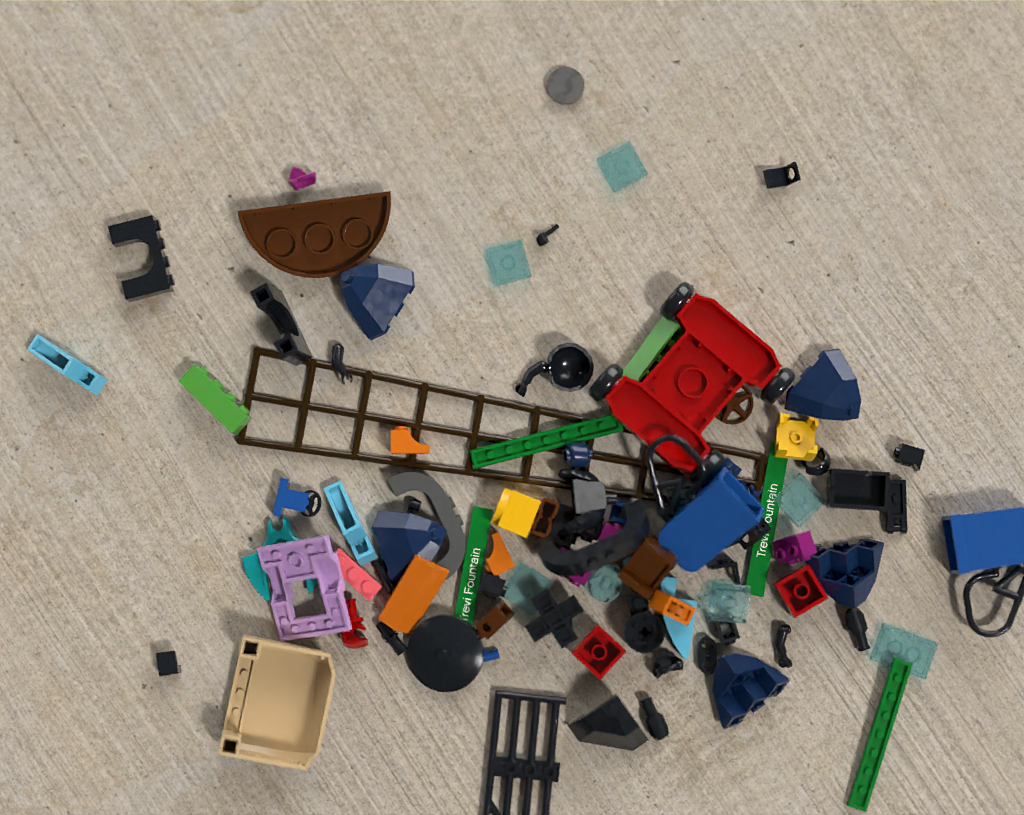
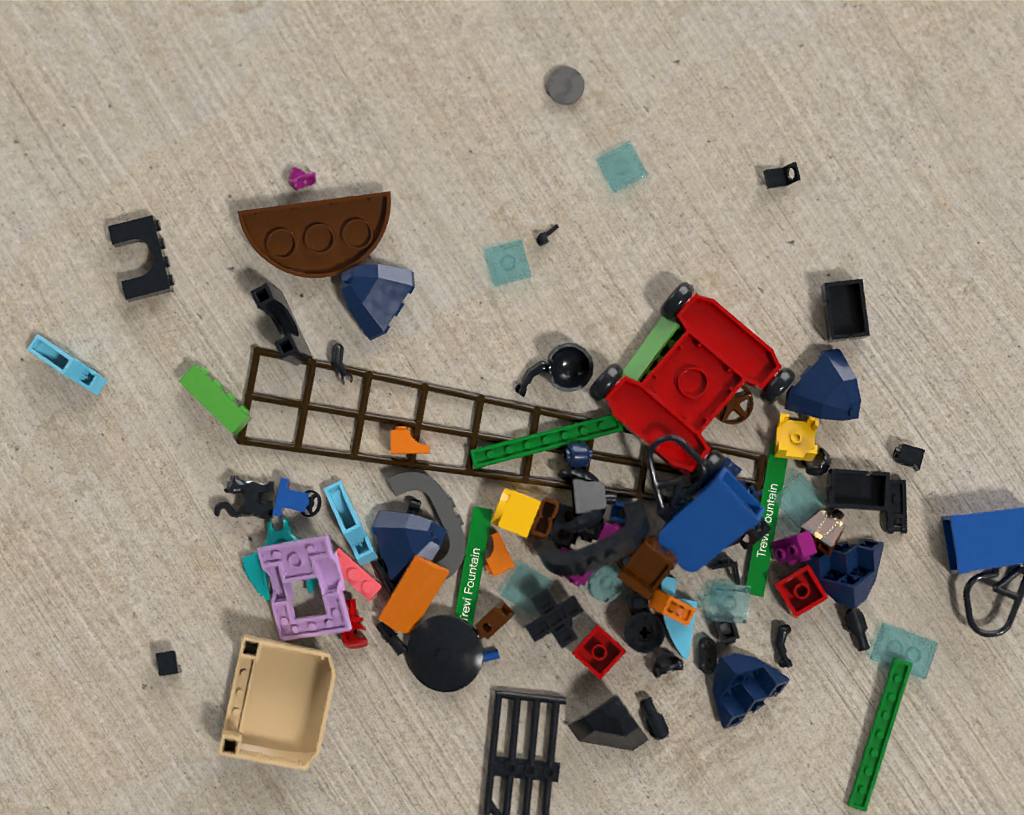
black window [476,572,508,600] -> none
none -> black animal [213,475,274,519]
none -> torso [800,509,845,556]
none -> black piece [821,279,870,343]

